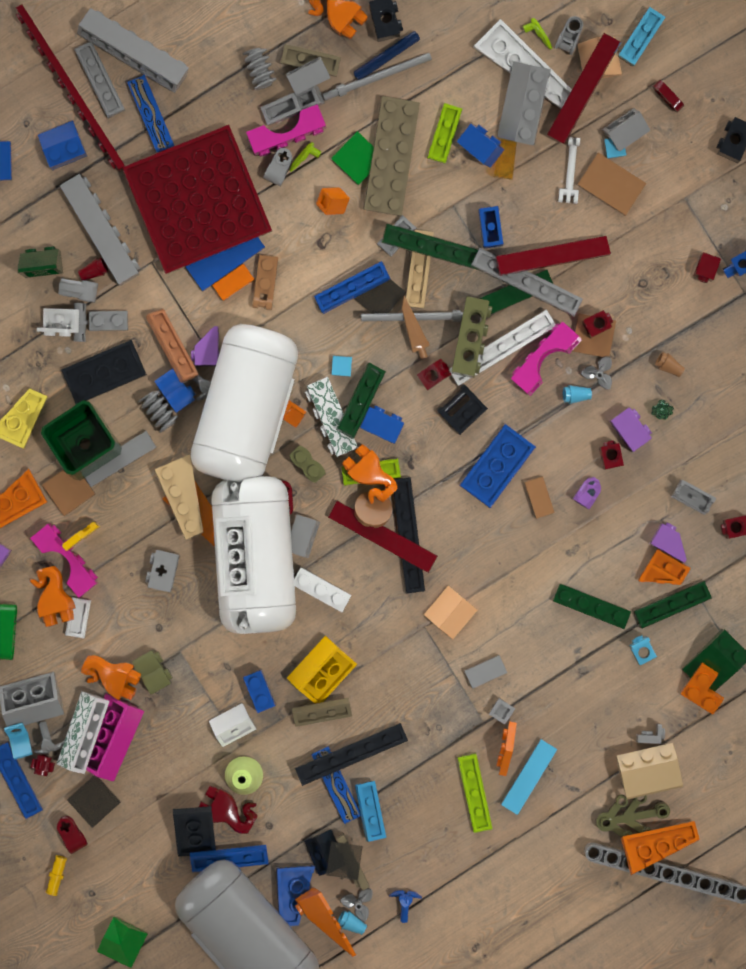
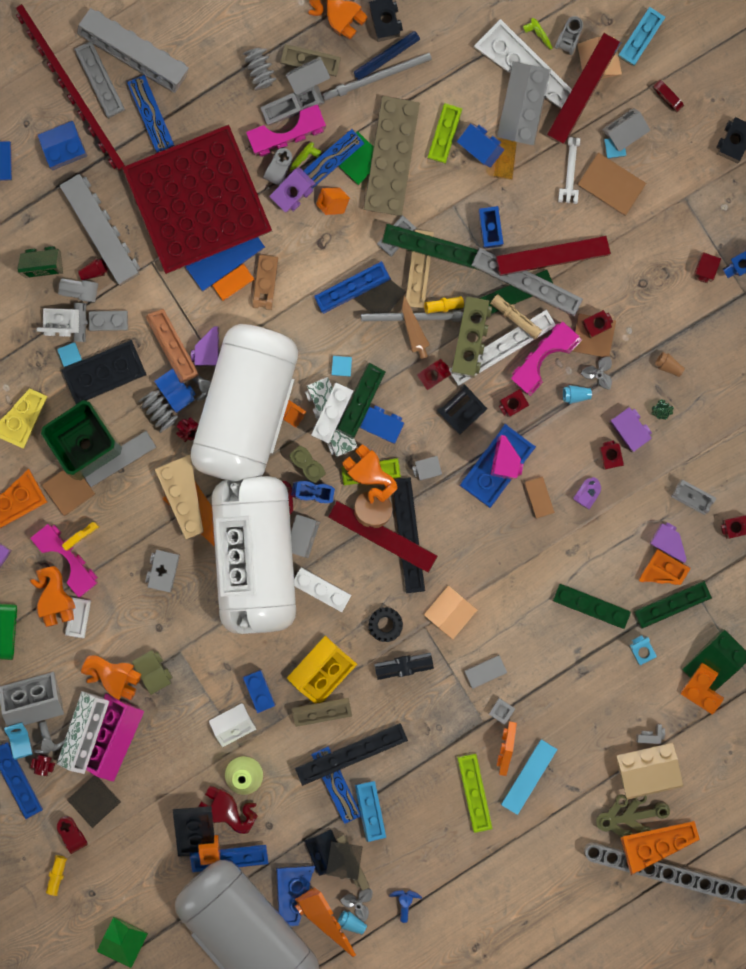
none -> medium azure tile [57,342,82,367]
none -> dark red gear [176,417,199,442]
none -> orange panel [199,835,220,865]
none -> medium lavender brick [270,168,316,213]
none -> blue brick [291,481,335,504]
none -> blue tile [304,129,365,189]
none -> white brick [311,383,354,444]
none -> black tyre [368,607,403,642]
none -> black piece [374,652,434,680]
none -> light grey brick [412,456,442,481]
none -> yellow pin [424,296,464,314]
none -> tan pin [490,295,543,340]
none -> dark pink slope [491,435,523,480]
none -> dark red brick [499,389,529,417]

